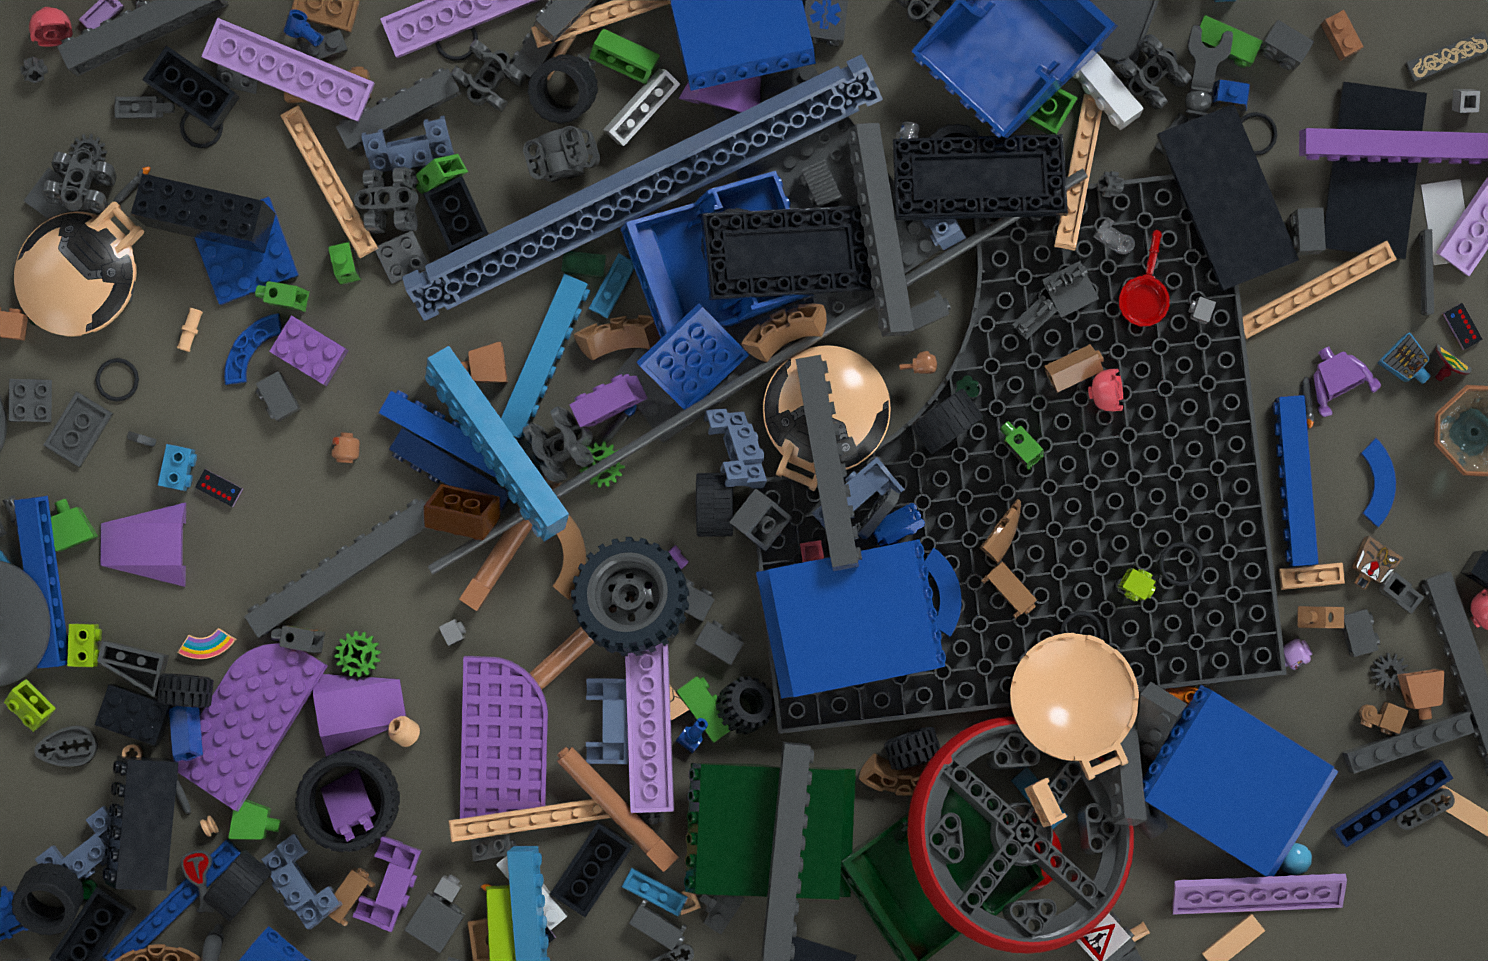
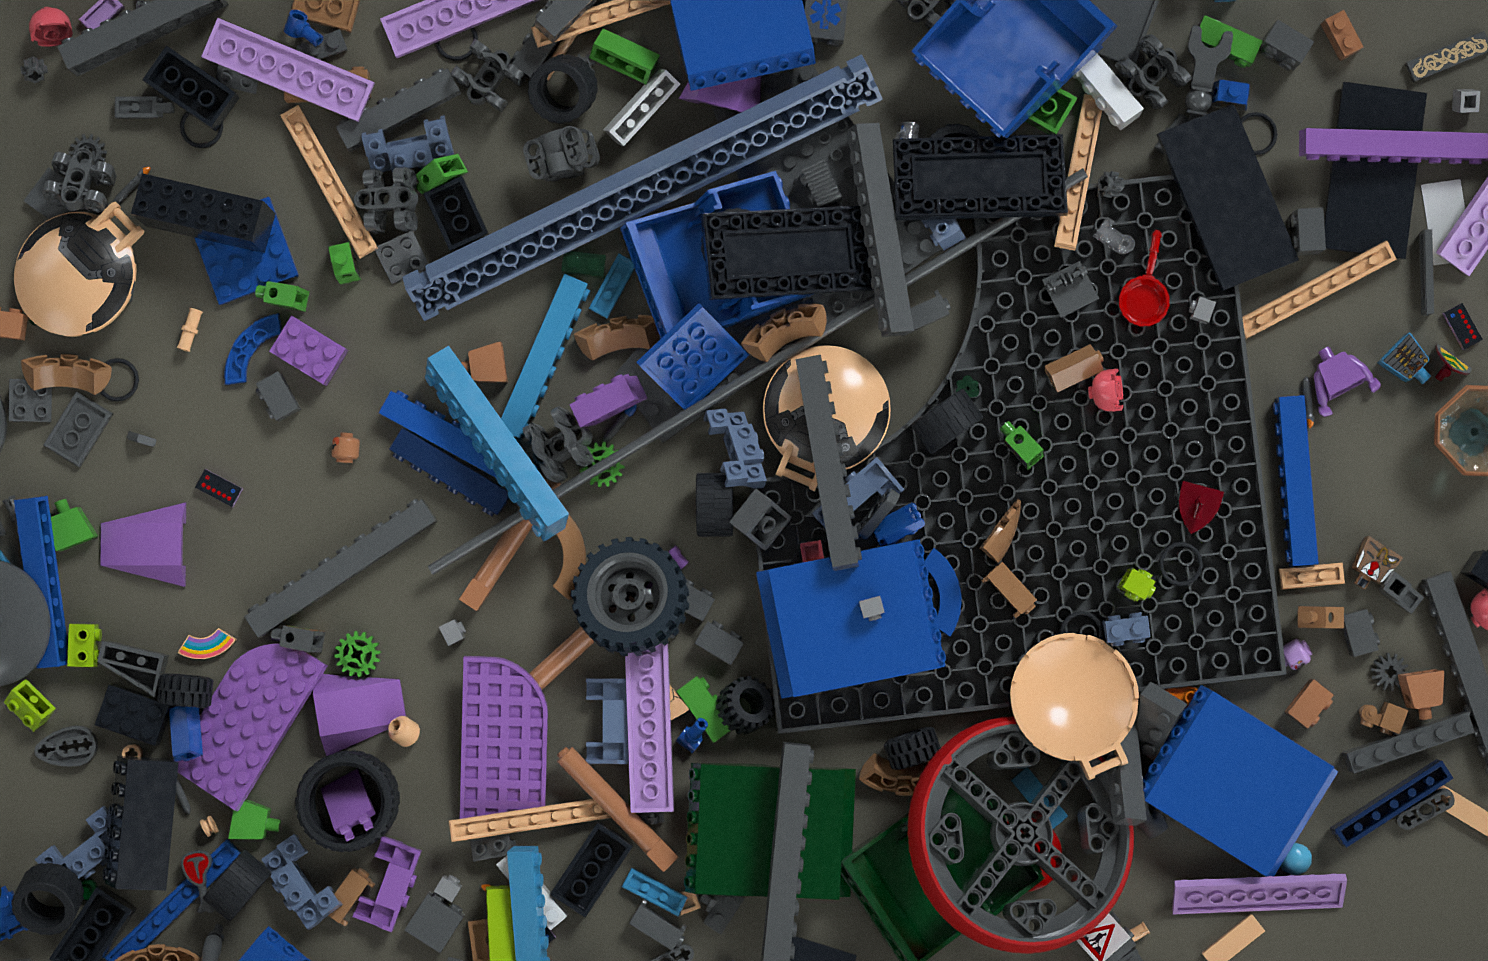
dark azure brick [158,444,197,491] -> none
reddish brown brick [424,484,500,540] -> none
nougat piece [900,351,937,374] -> none
dark grey hinge [1012,295,1057,340] -> none
light nougat hinge [1024,778,1067,828] -> none
blue tile [1360,438,1396,528] -> none
none -> medium nougat brick [21,354,112,395]
none -> light grey plate [859,596,885,621]
none -> sand blue brick [1102,612,1151,646]
none -> dark red shield [1179,481,1224,534]
none -> nougat piece [1284,679,1334,728]

